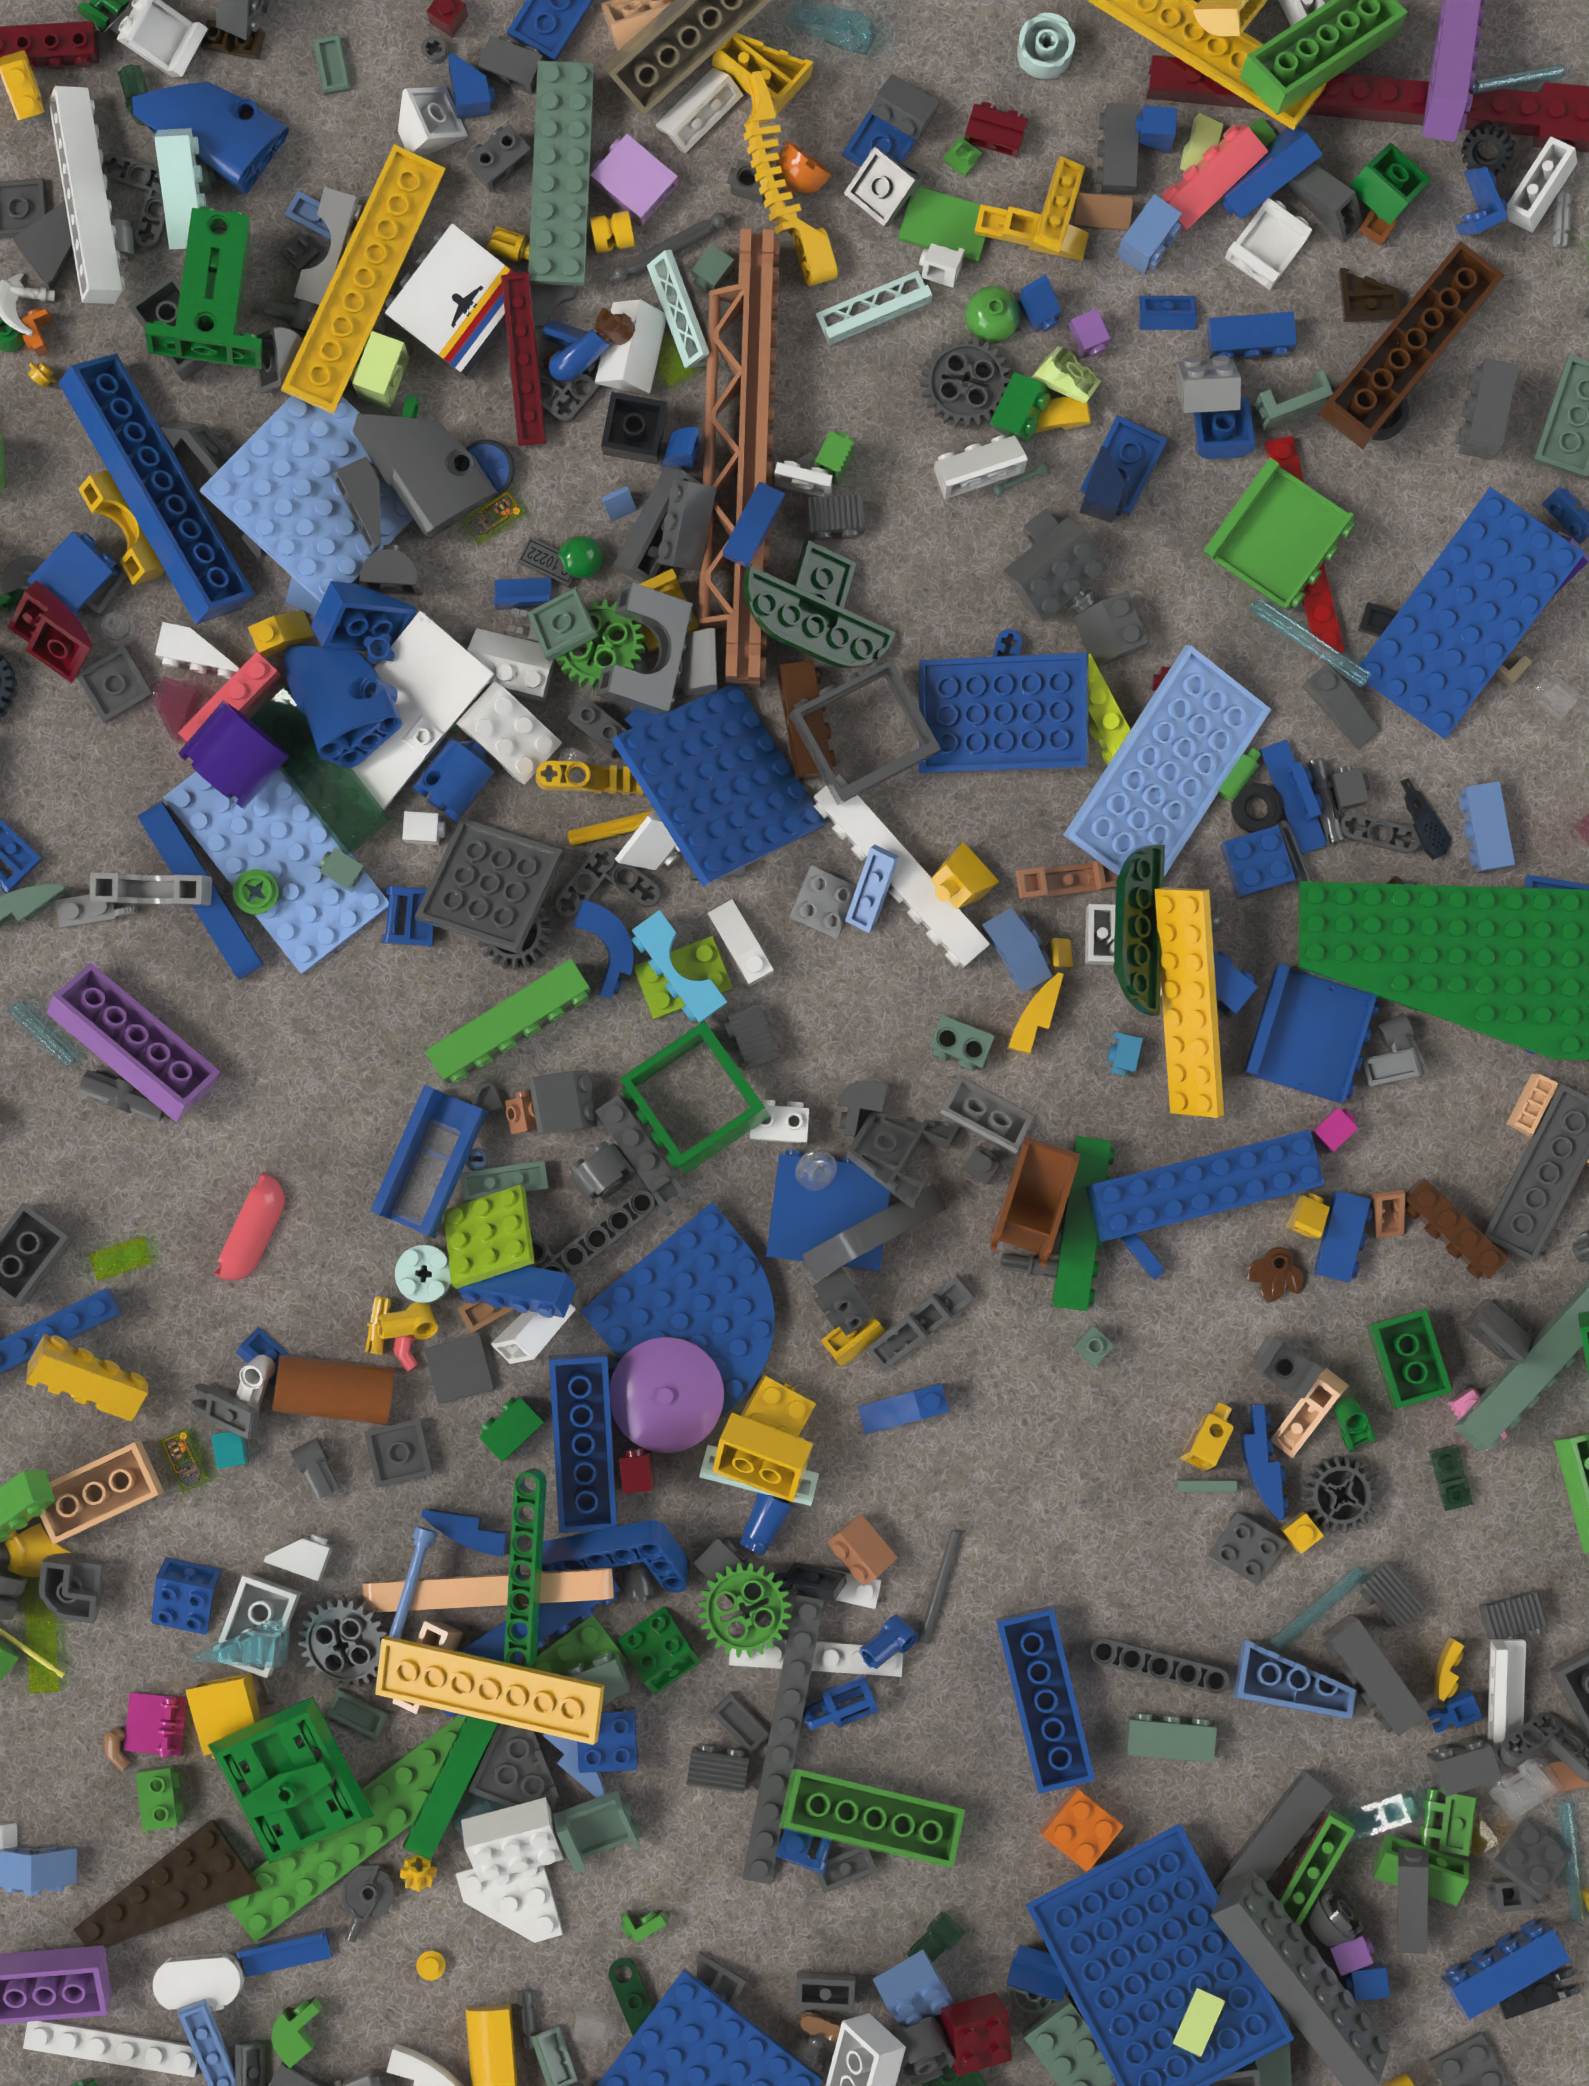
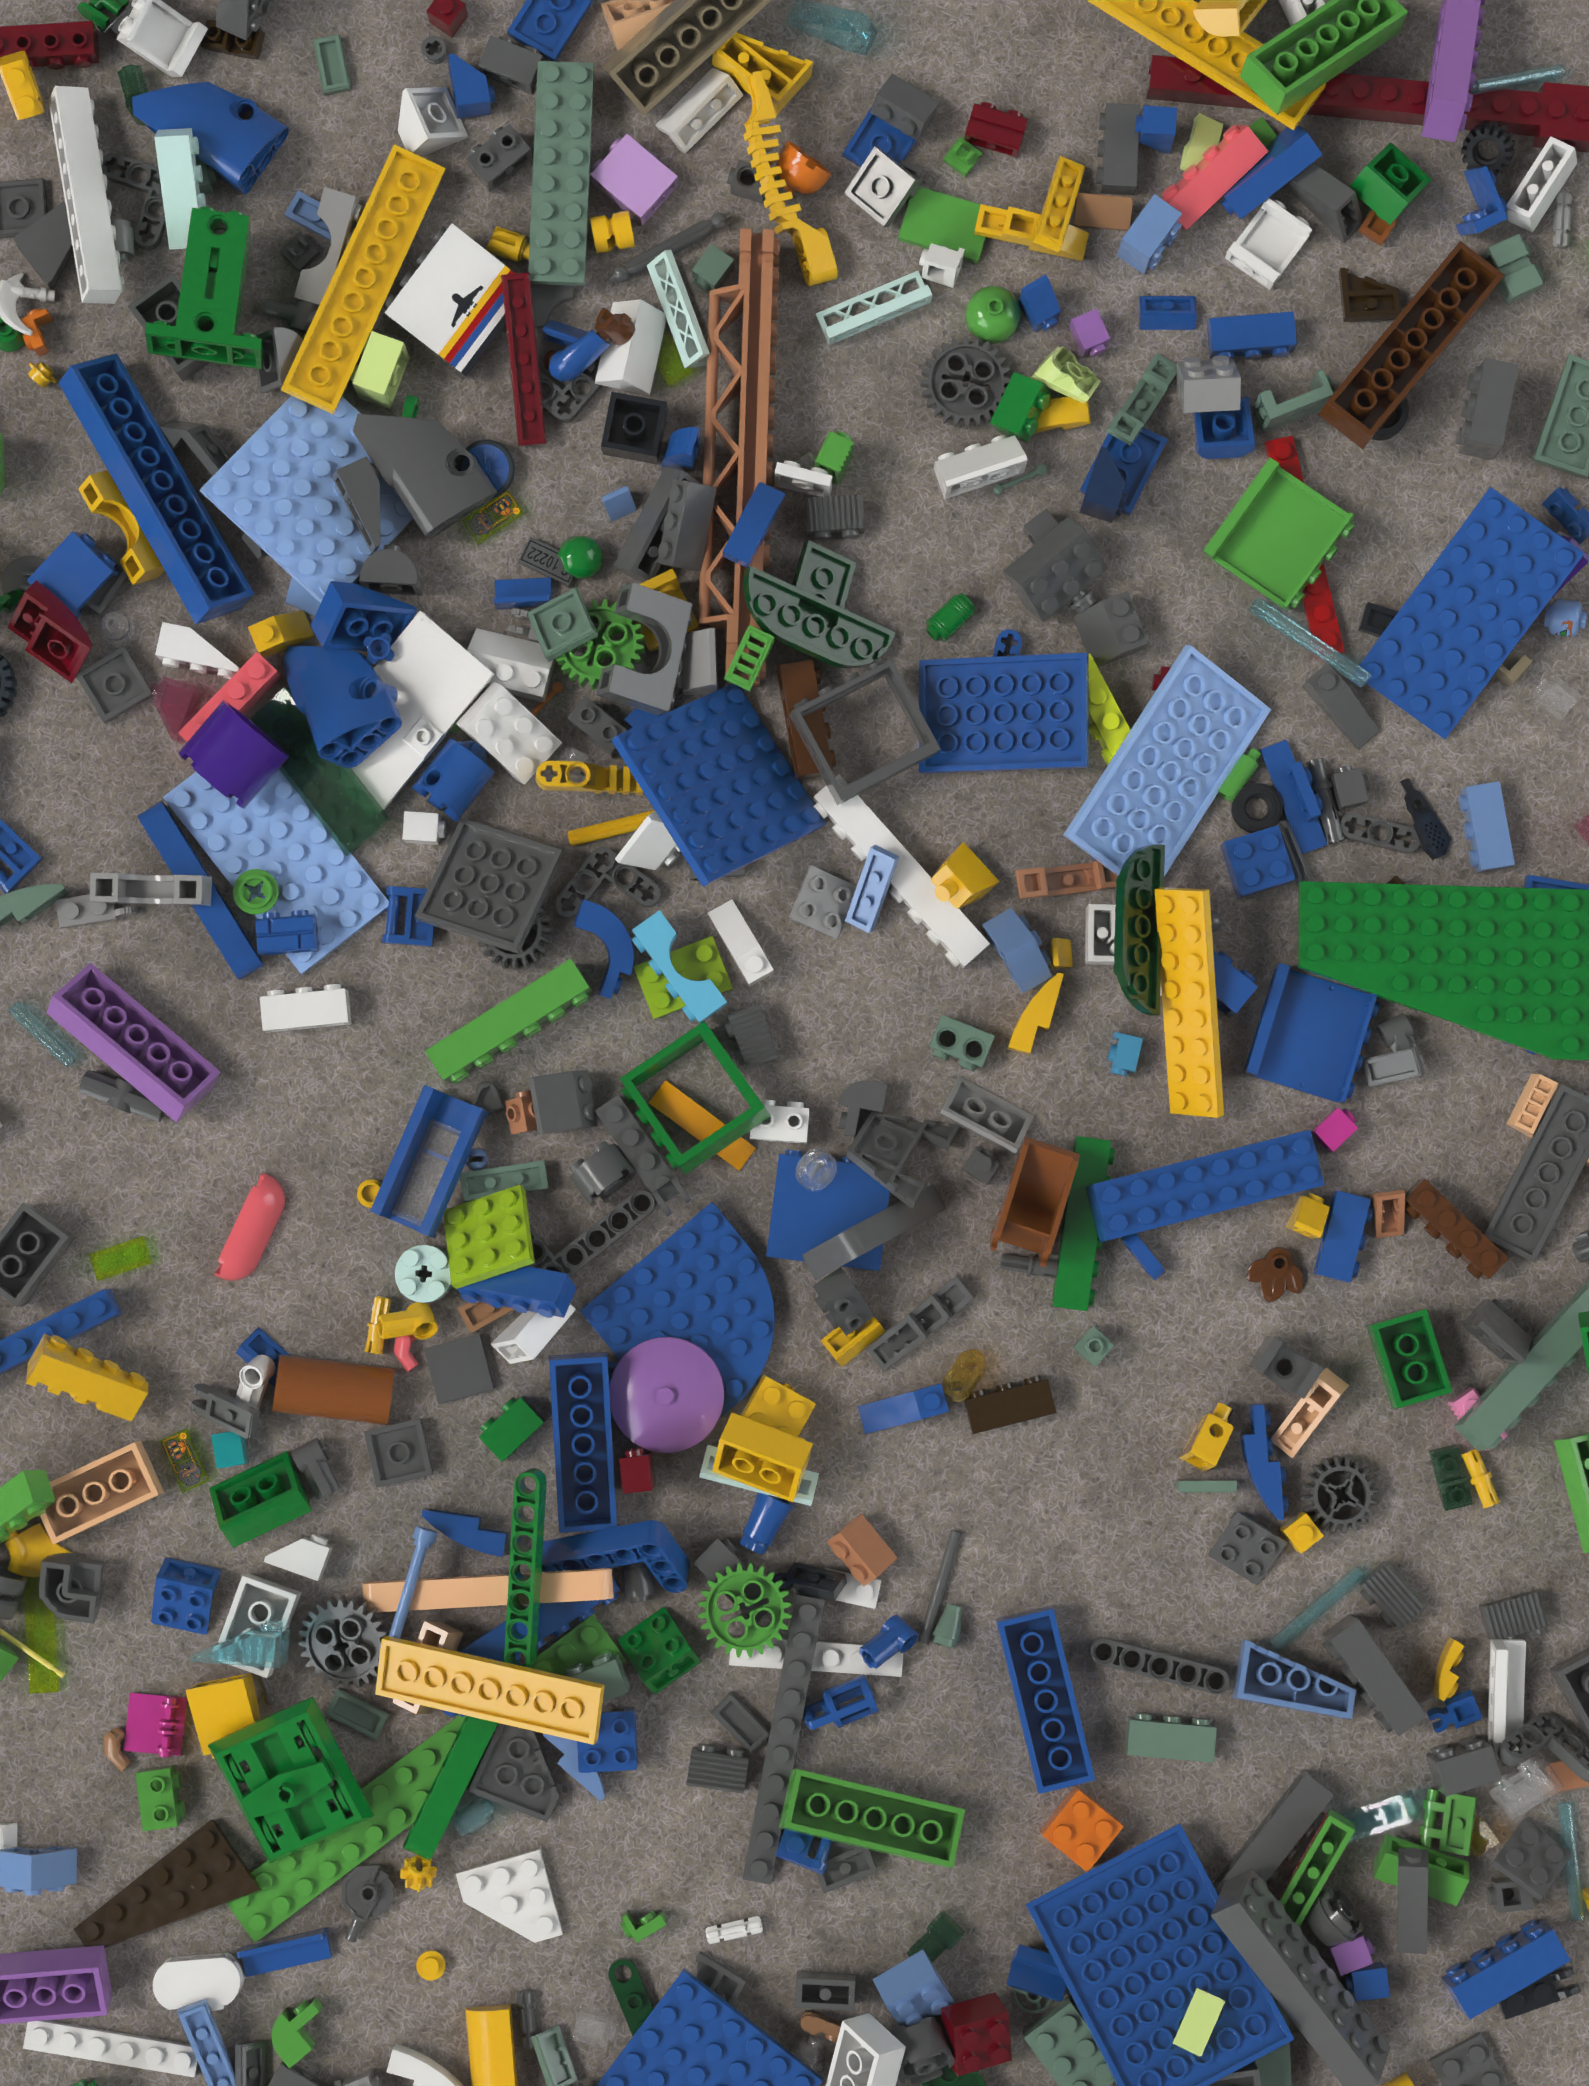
sand green brick [319,848,367,893] -> none
white brick [461,1797,564,1882] -> none
sand green panel [553,1790,642,1874] -> none
light aqua brick [1017,13,1075,79] -> none
green piece [1334,1396,1376,1453] -> none
none -> green slope [209,1451,312,1548]
none -> blue brick [255,910,319,956]
none -> white brick [260,984,351,1033]
none -> yellow plate [357,1179,382,1208]
none -> orange hinge [530,682,563,716]
none -> light orange slope [649,1080,756,1171]
none -> white axle [706,1916,763,1944]
none -> bright green slope [724,625,775,692]
none -> green head [926,593,976,642]
none -> sand green cone [932,1604,963,1649]
none -> clear yellow plate [942,1349,987,1402]
none -> dark brown brick [963,1375,1057,1434]
none -> sand green slope [1106,353,1177,446]
none -> yellow pin [1461,1449,1501,1509]
none -> sand green brick [1483,234,1543,305]
none -> medium blue head [1544,599,1587,637]

